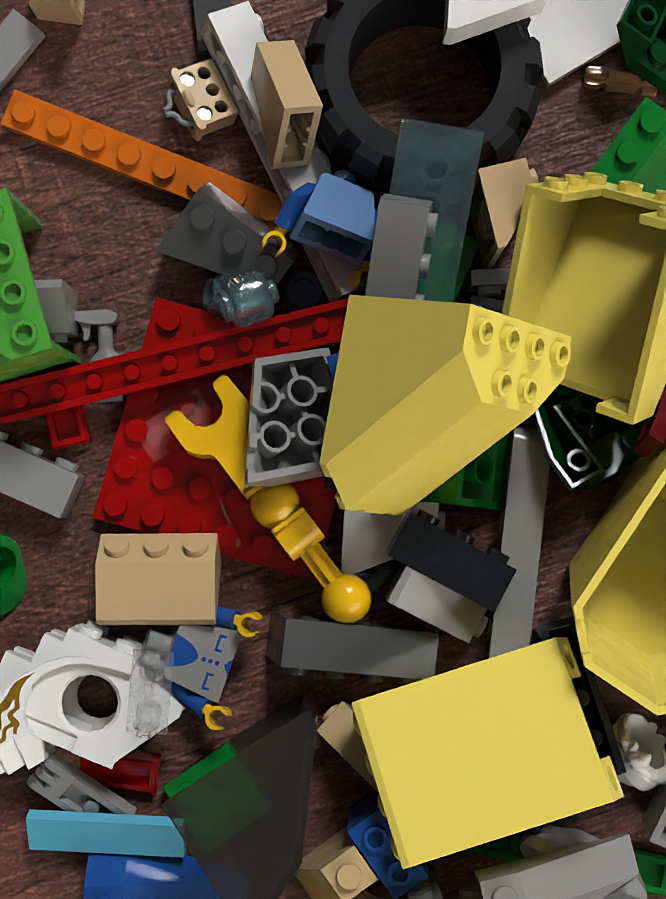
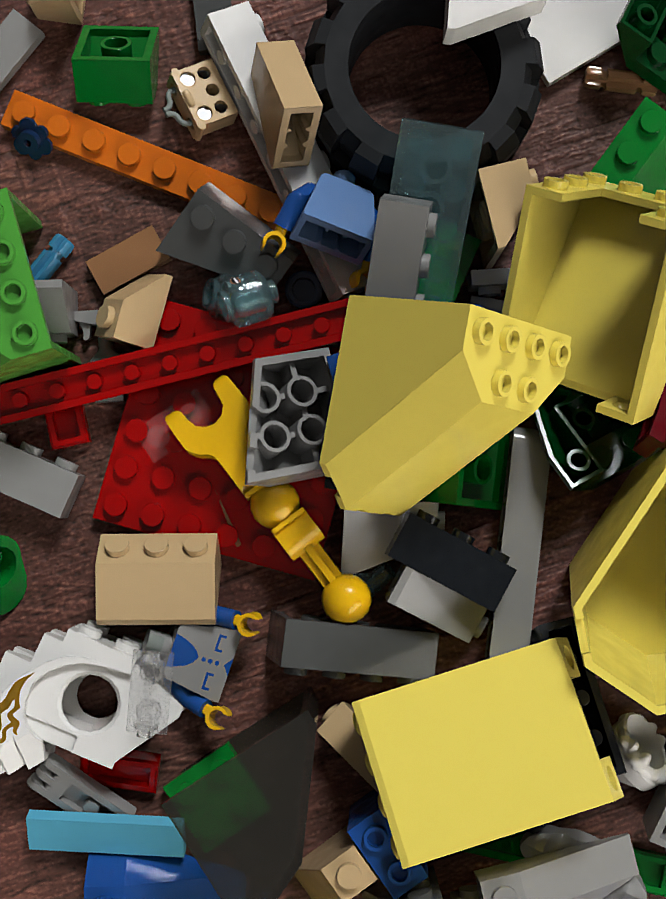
none -> dark blue plant [11,117,53,160]
none -> dark azure axle [30,233,74,280]
none -> green slope [71,25,159,107]
none -> medium nougat tile [86,225,172,297]
none -> tan slope [94,274,173,349]

